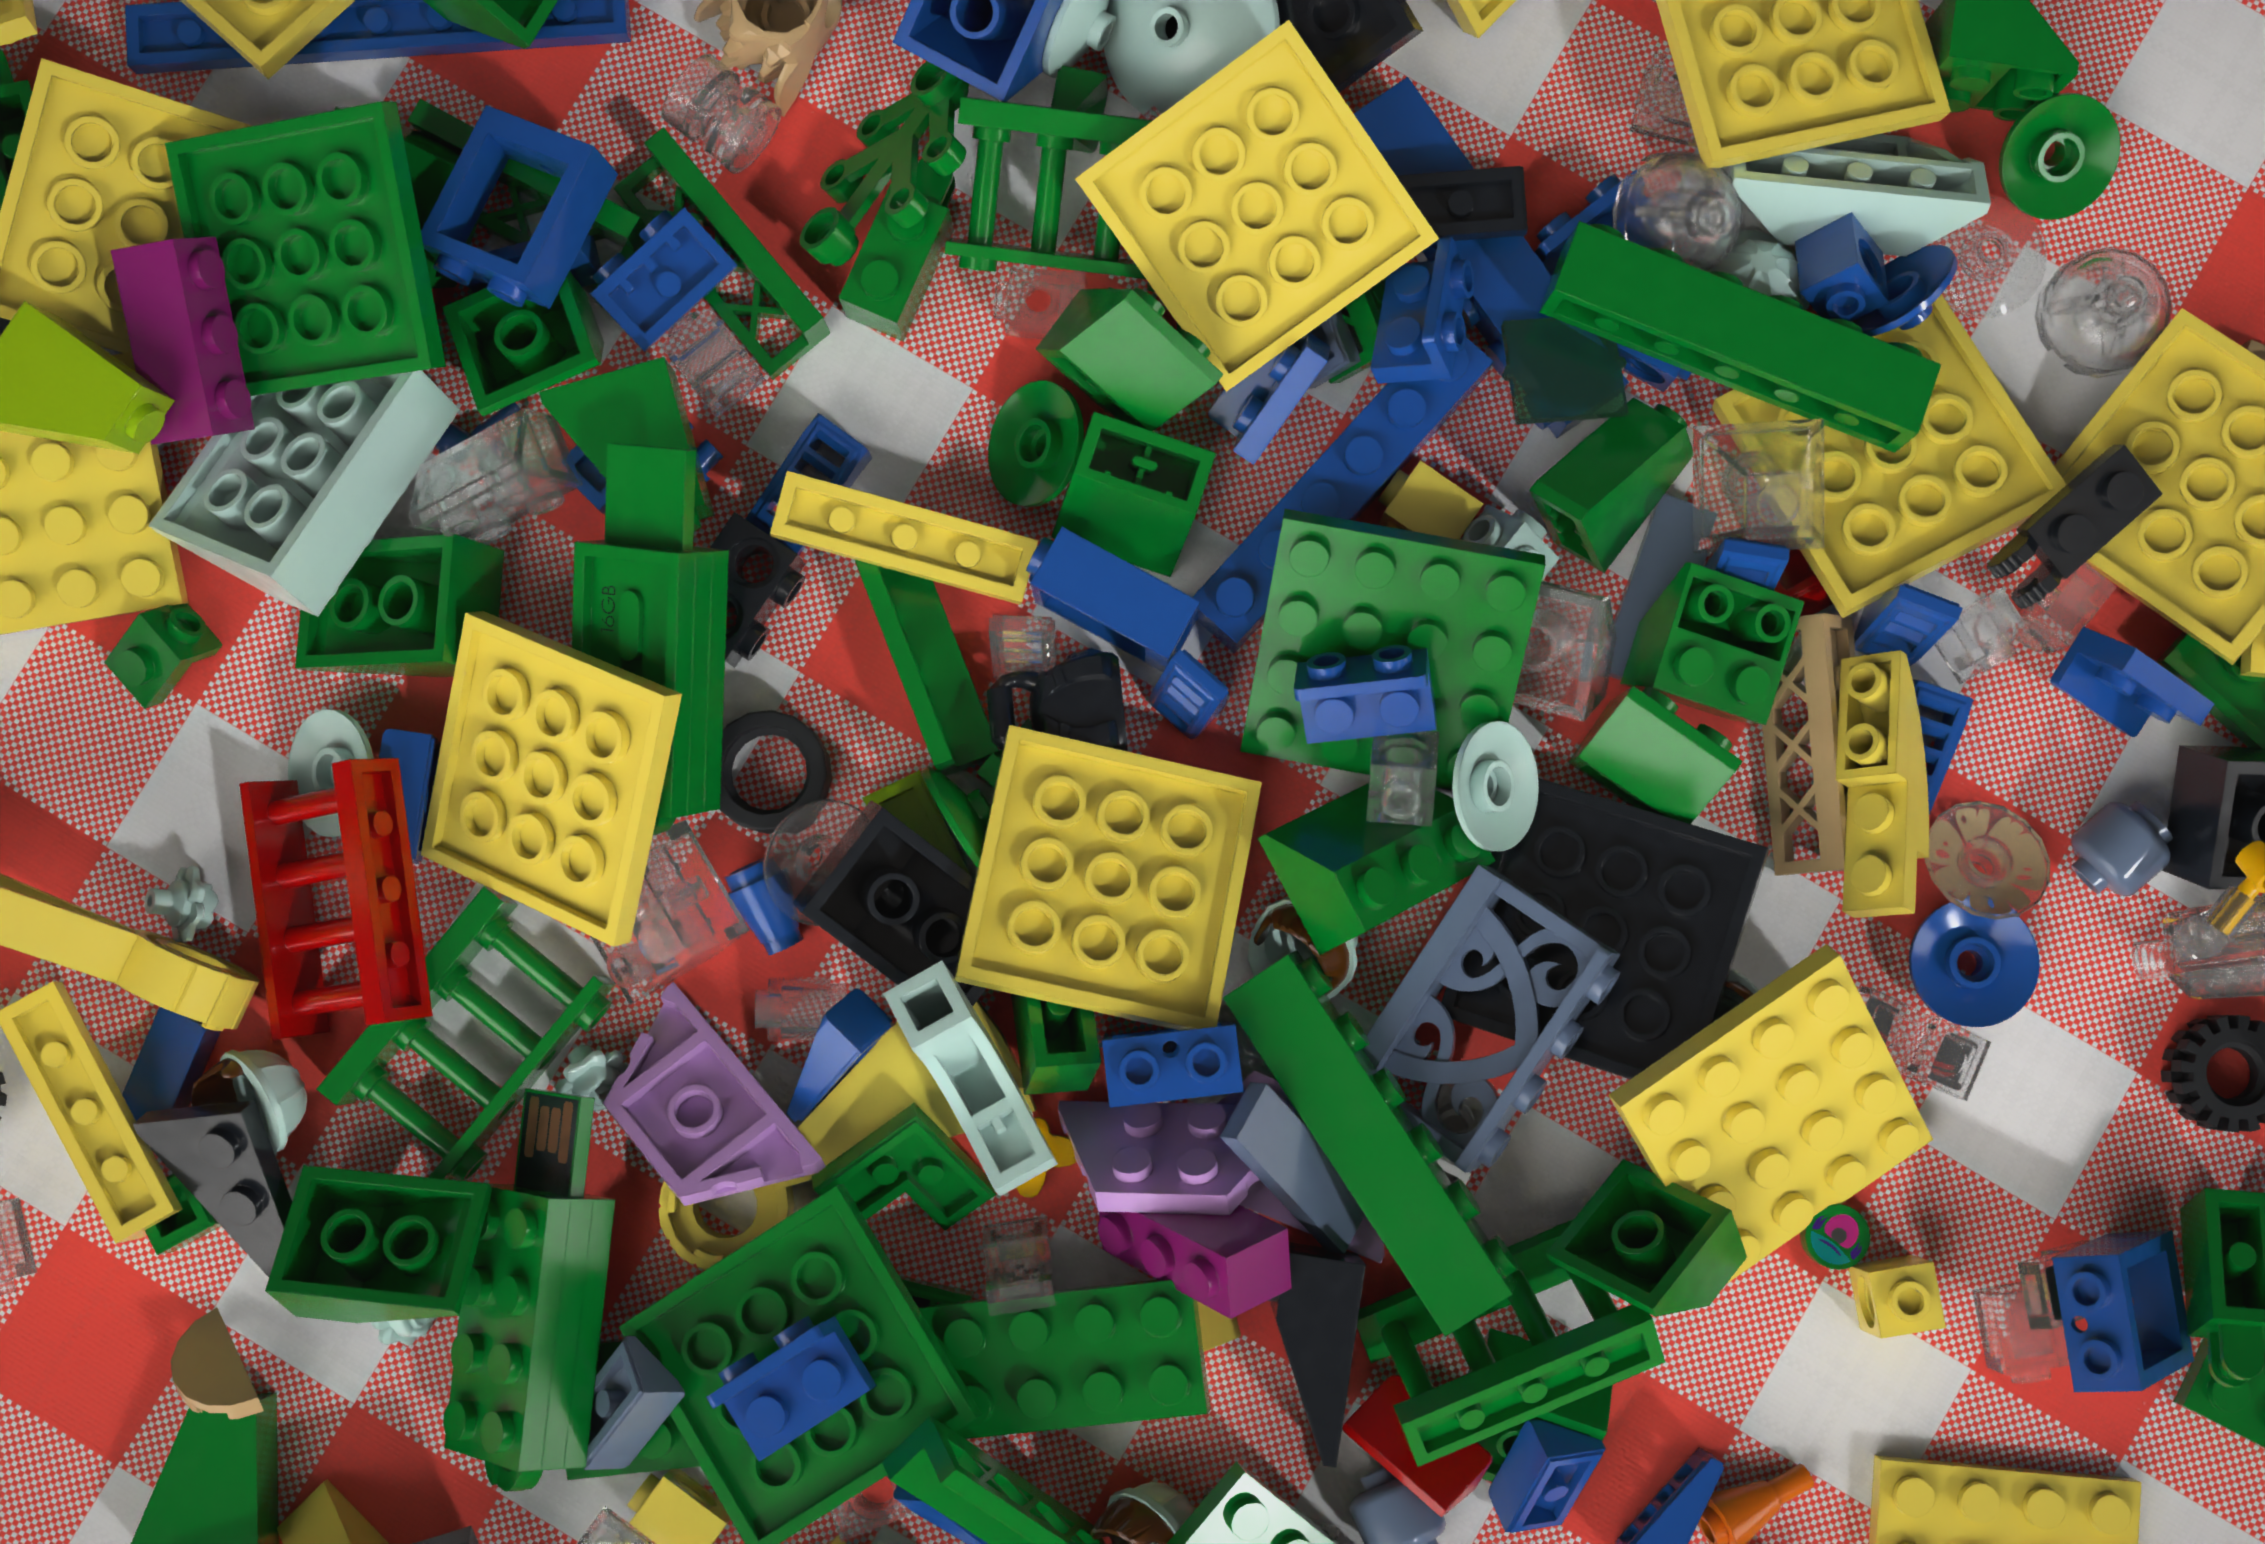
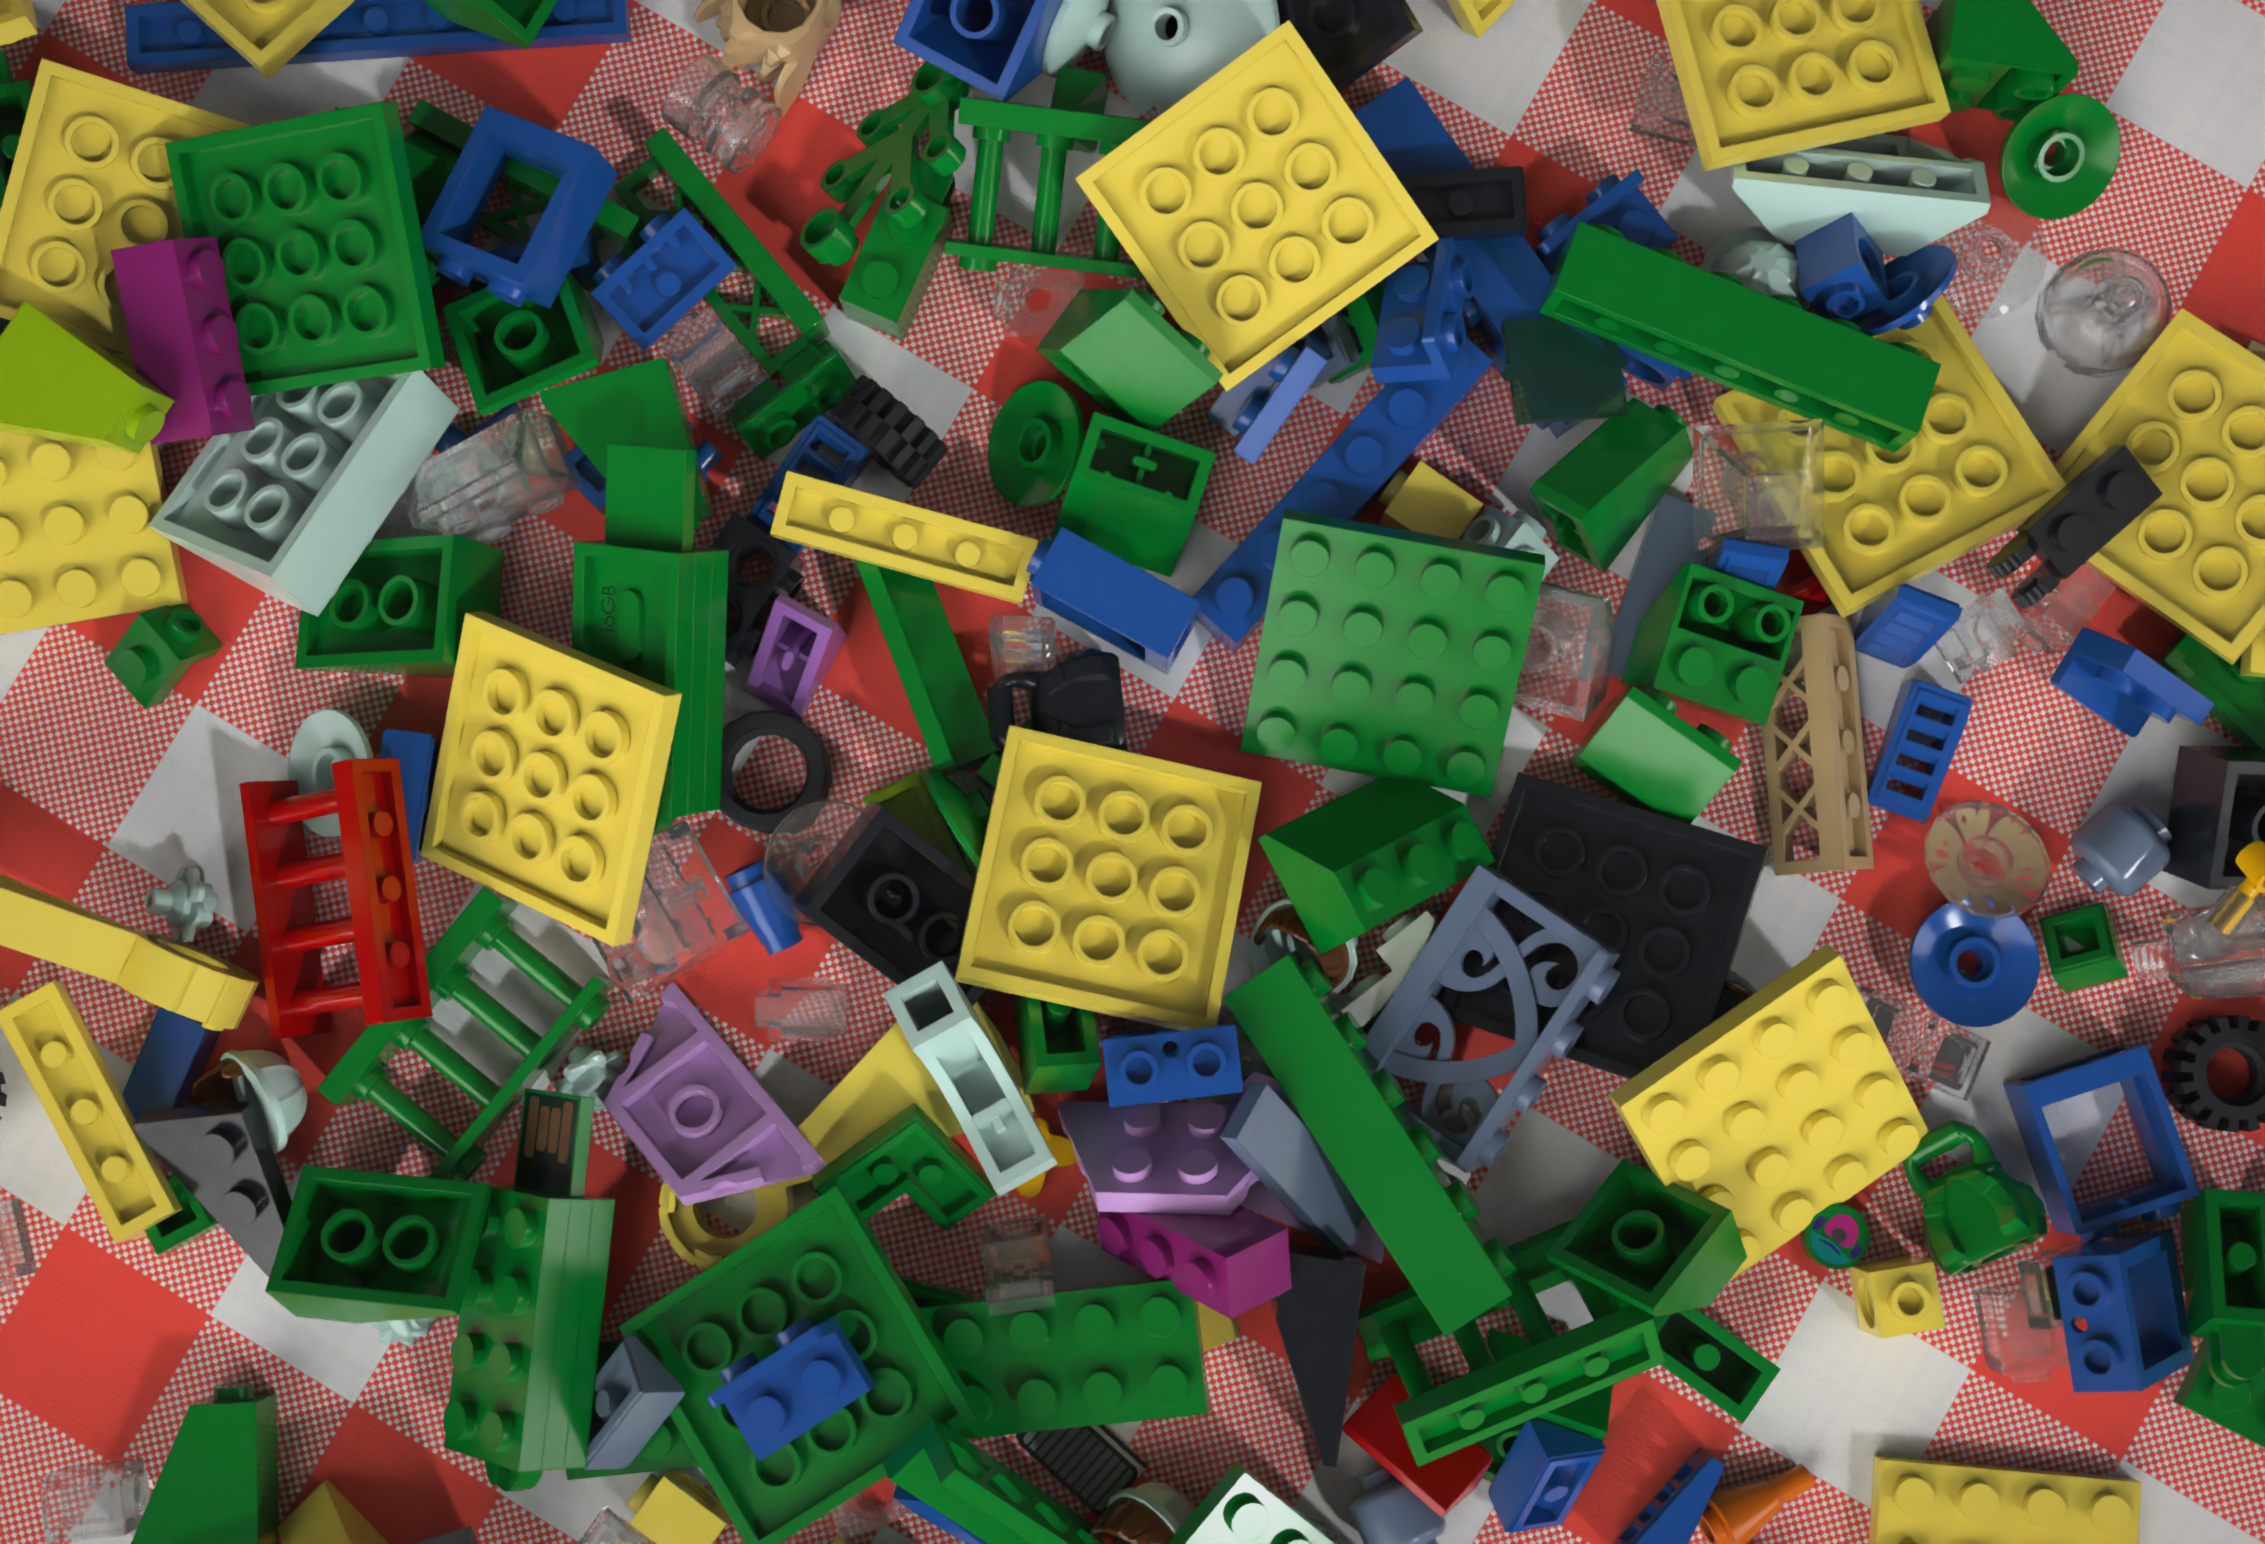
tan tile [170,1308,264,1419] -> none
blue slope [786,988,893,1122] -> none
blue slope [1149,649,1229,739] -> none
blue bracket [1294,645,1437,744] -> none
clear brick [1366,731,1439,827] -> none
light aqua dish [1452,721,1539,851] -> none
clear cylinder [1613,151,1743,272] -> none
light yellow slope [1836,650,1929,918] -> none
none -> clear brick [40,1458,154,1544]
none -> green hinge [726,339,857,461]
none -> medium lavender slope [744,593,847,720]
none -> black tyre [828,375,948,490]
none -> sticker [1019,1425,1147,1515]
none -> white slope [1341,911,1438,1035]
none -> green brick [1609,1293,1781,1424]
none -> green piece [1902,1119,2048,1276]
none -> blue window [2003,1044,2200,1242]
none -> green slope [2039,902,2129,992]

